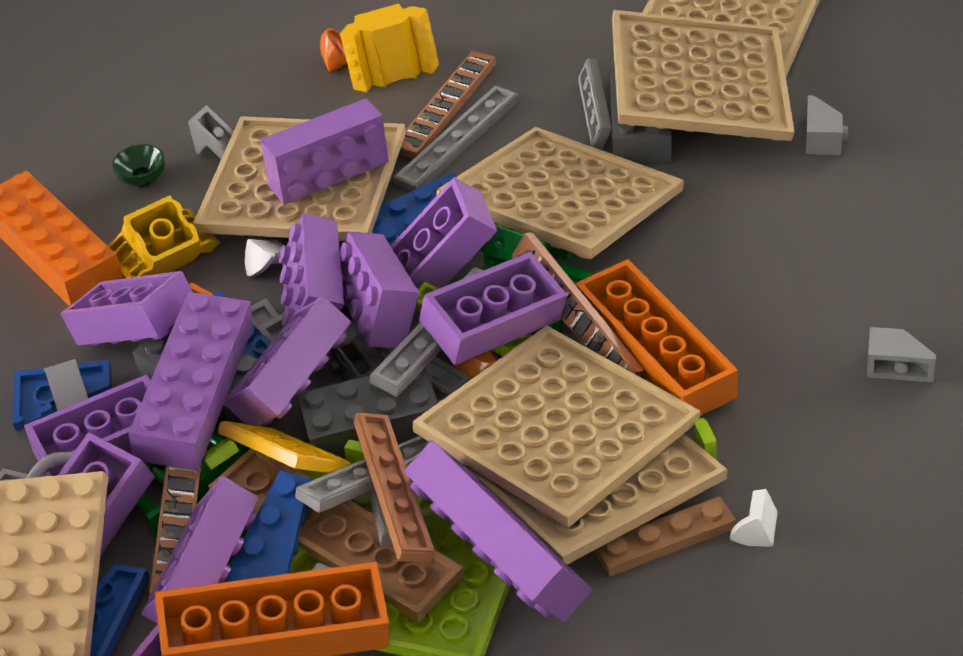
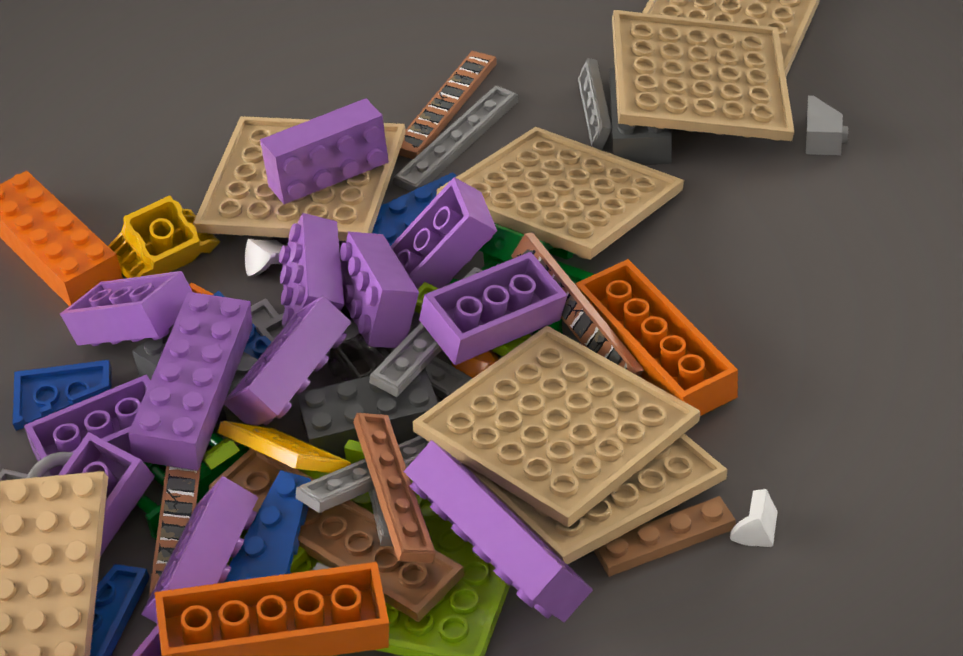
light grey slope [44,358,88,411] -> none
dark green piece [112,144,165,188] -> none
light grey slope [188,105,234,159] -> none
orange piece [320,28,347,72] -> none
yellow slope [340,4,439,93] -> none
lime tile [693,418,717,460] -> none
light grey slope [866,327,936,382] -> none

